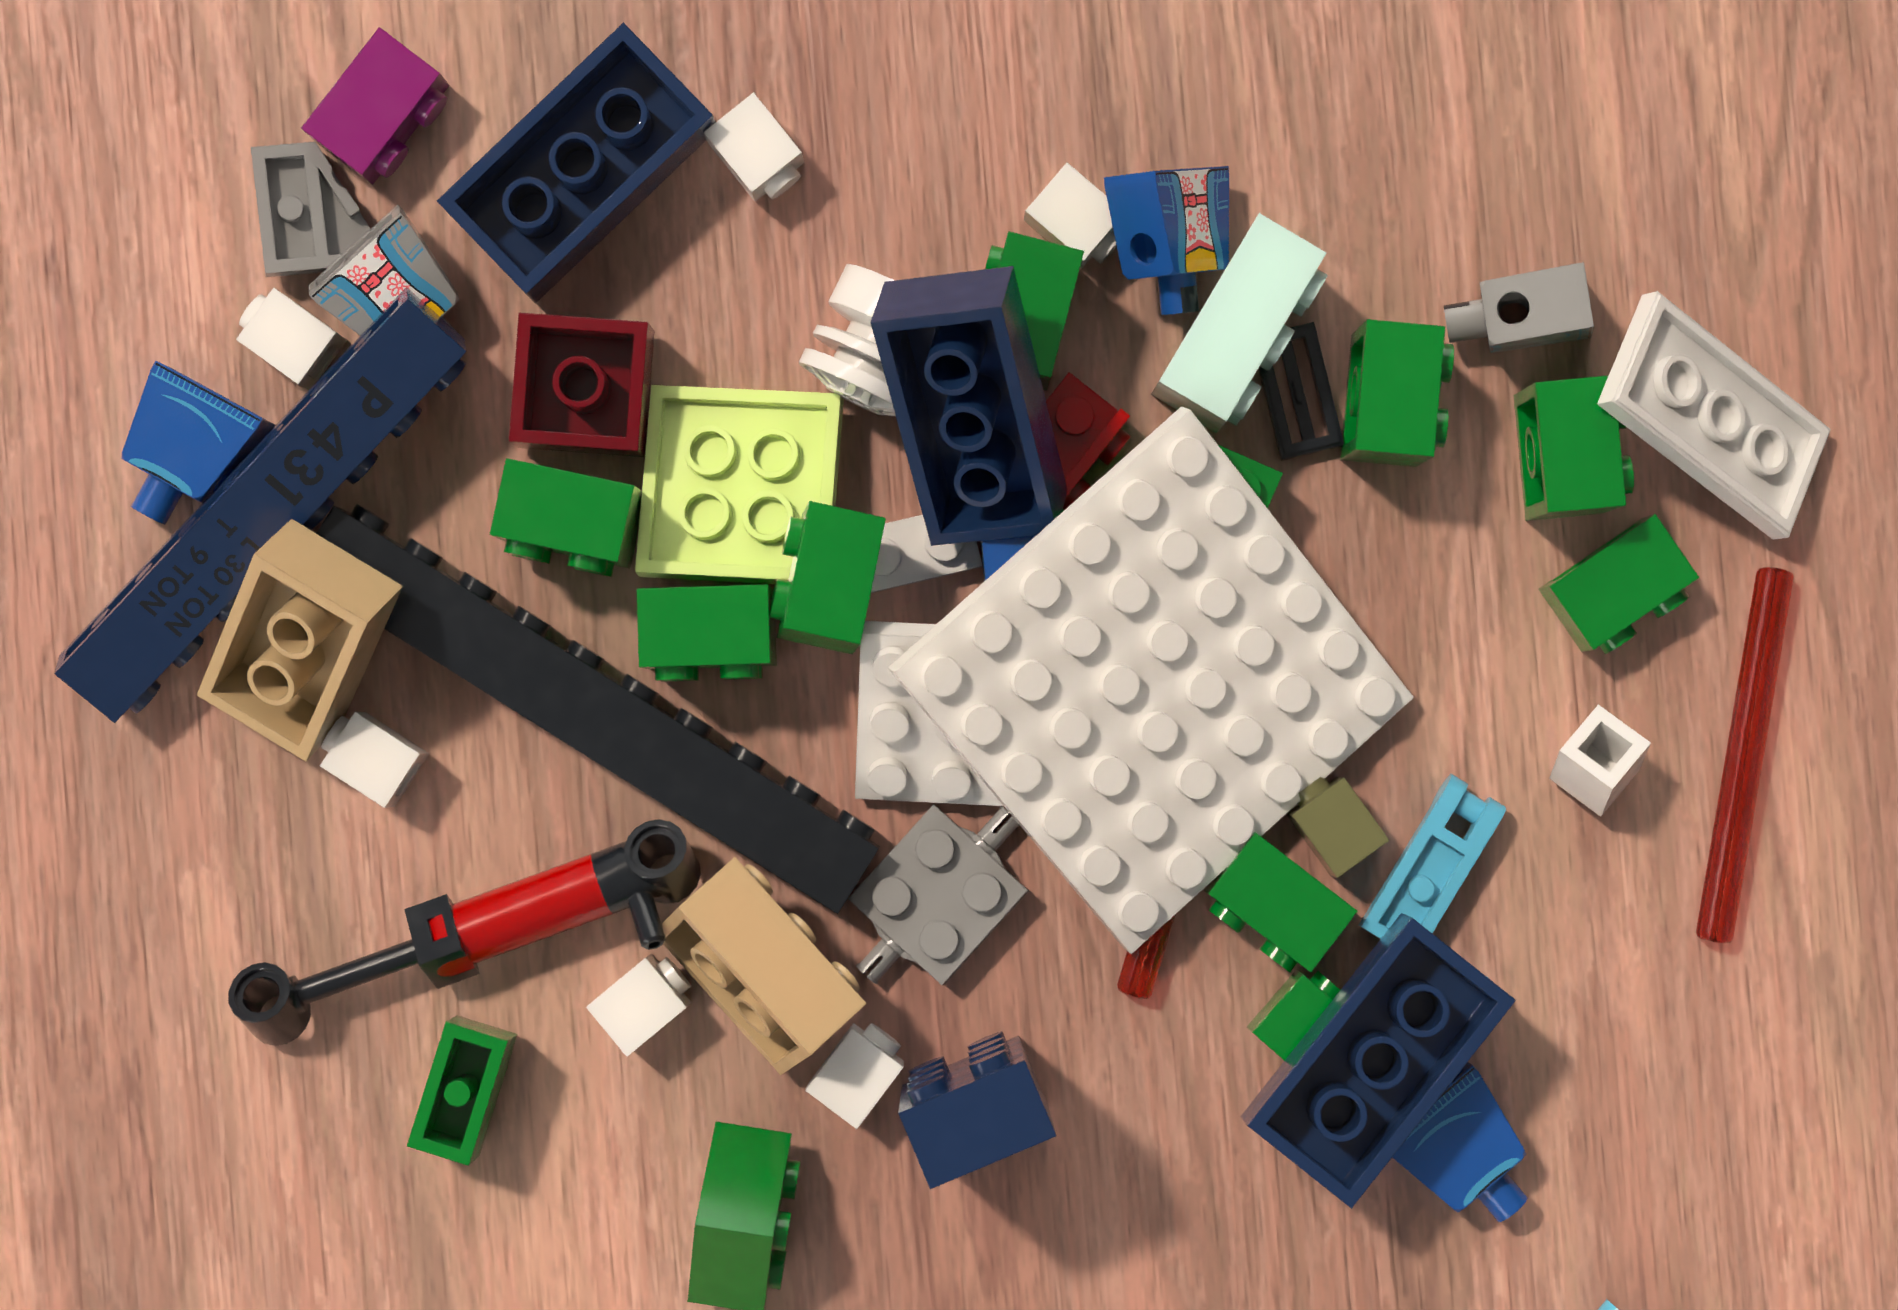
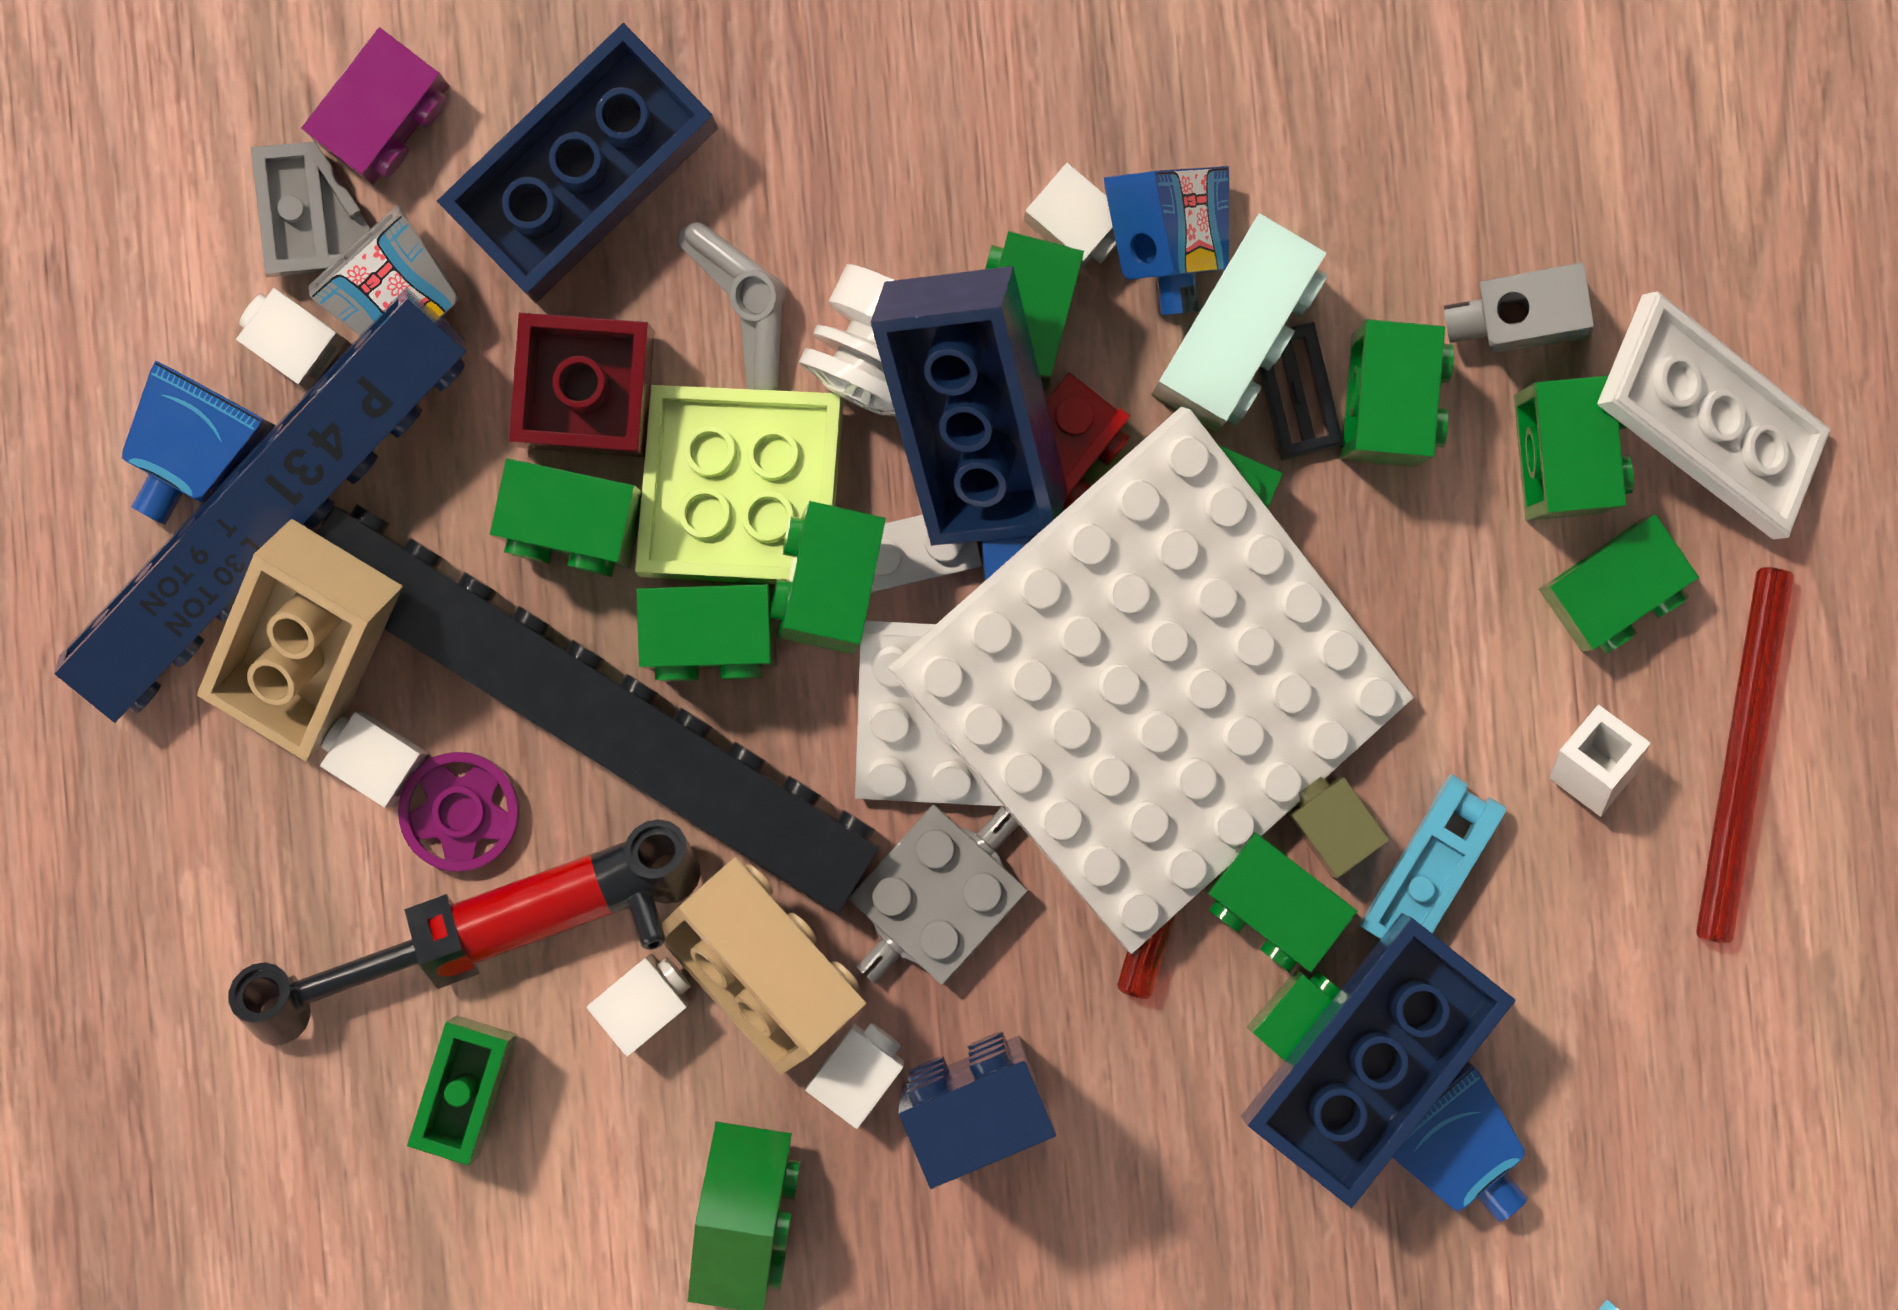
white brick [704,92,804,202] -> none
none -> magenta wheel [398,752,519,871]
none -> light grey piece [678,222,786,391]

